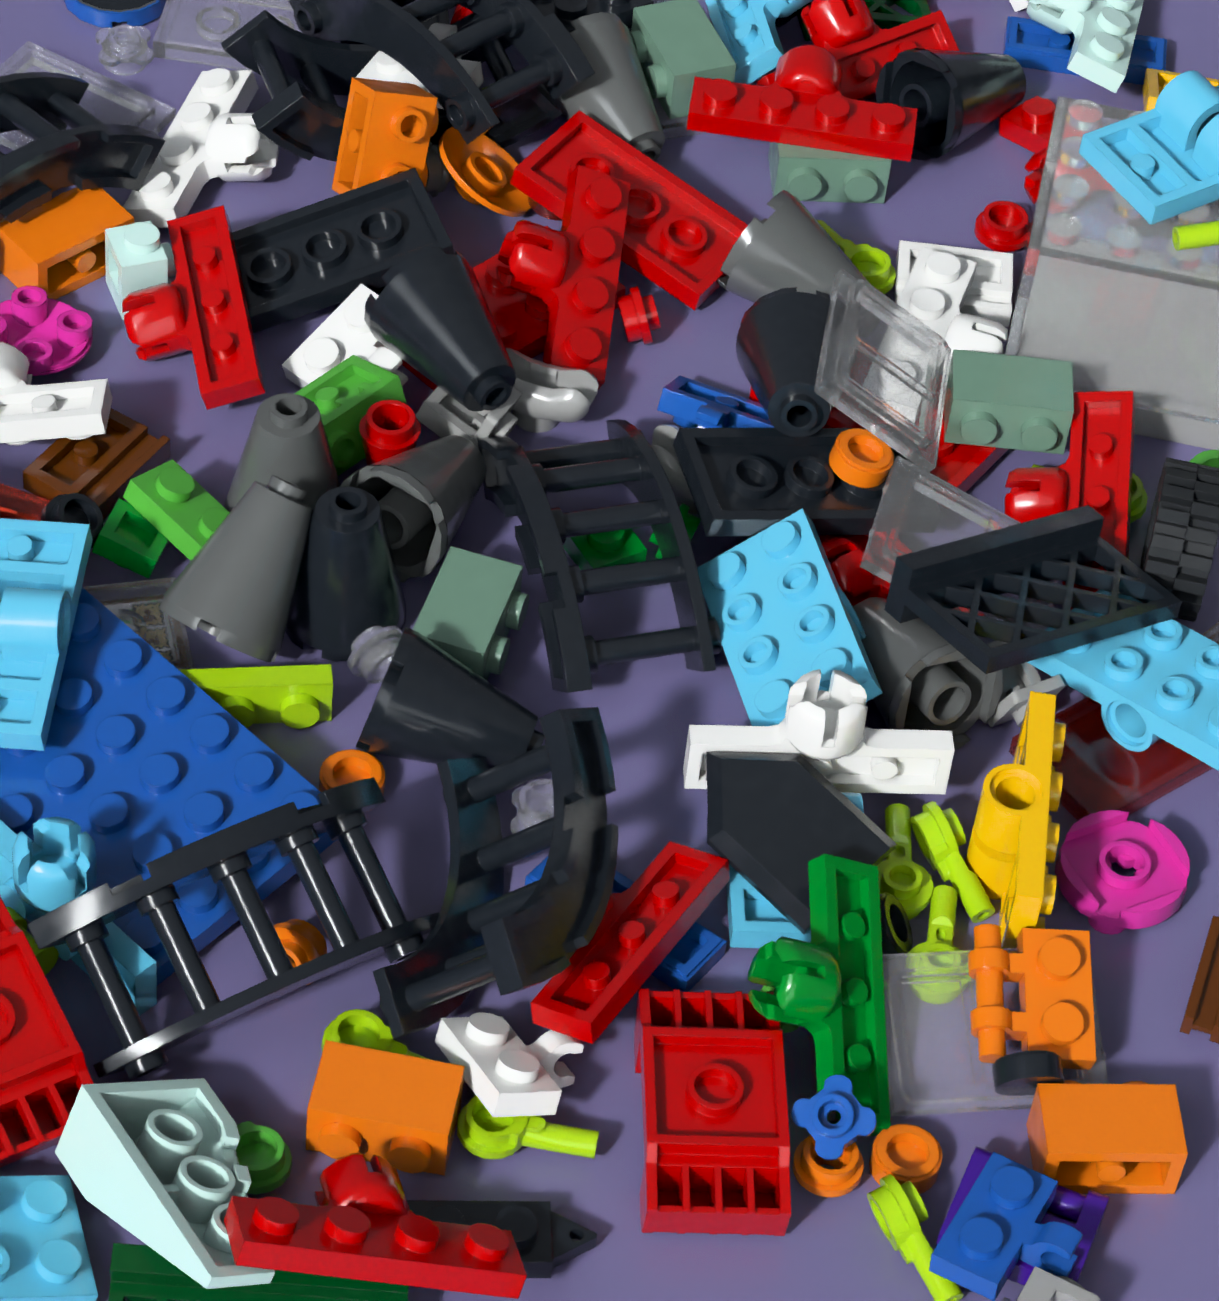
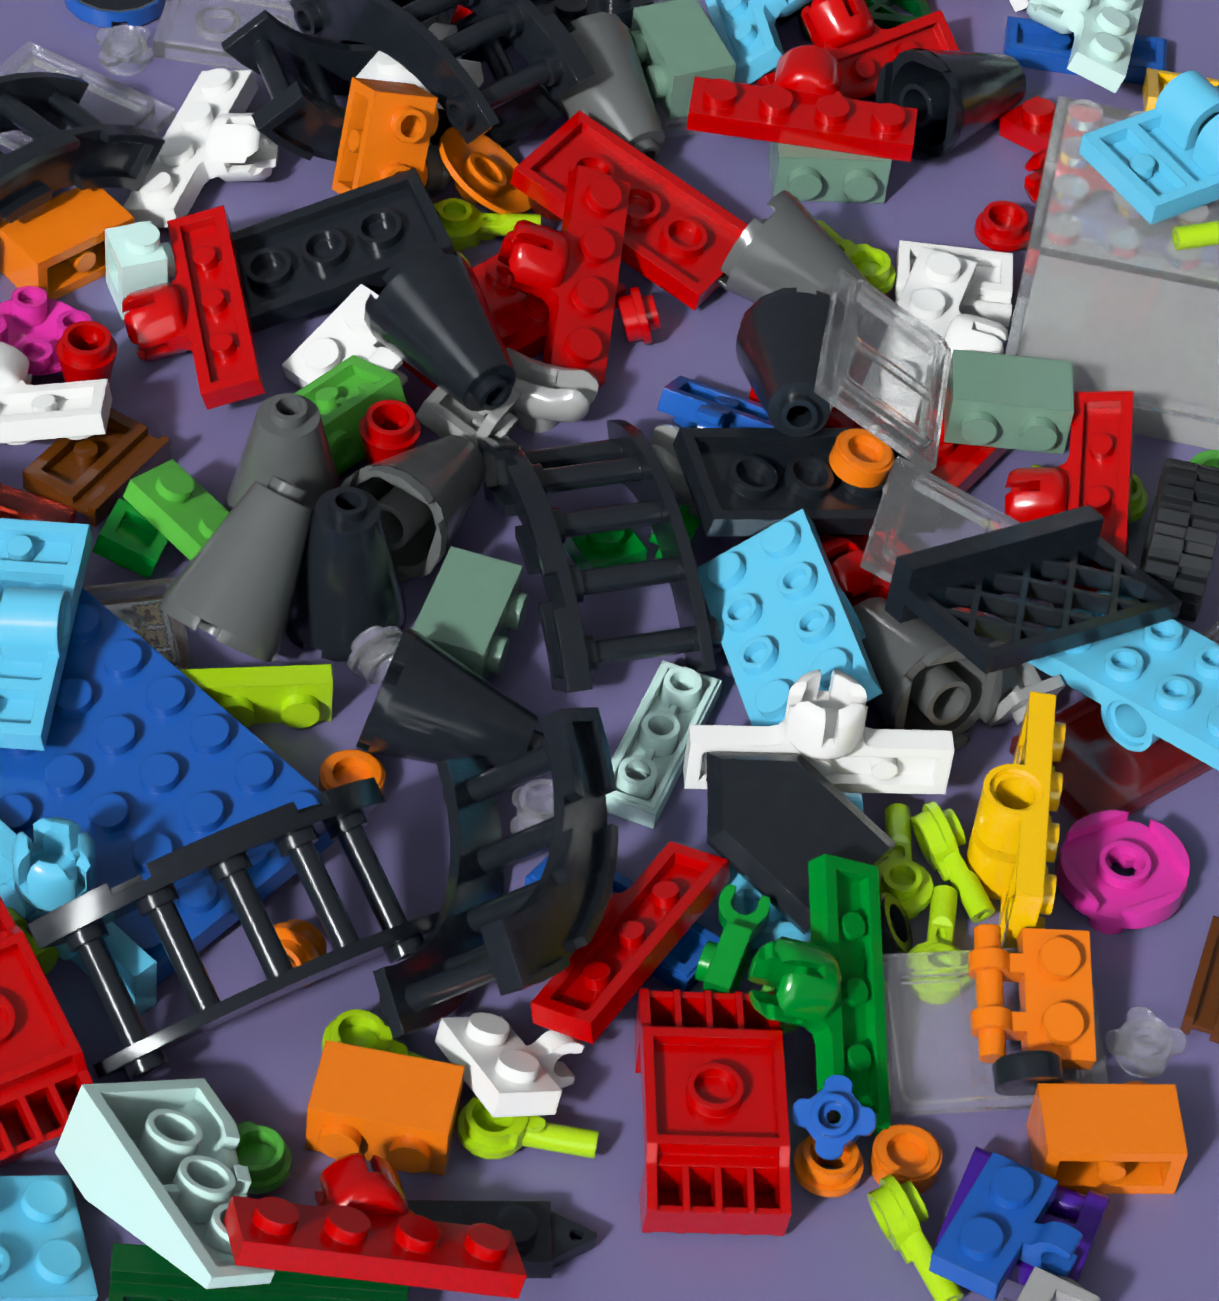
black plate [41,493,103,550] -> none
none -> red cone [56,321,118,383]
none -> lime plate [433,198,541,251]
none -> light aqua tile [605,660,722,829]
none -> green plate [695,884,770,993]
none -> clear plate [1105,1007,1187,1078]

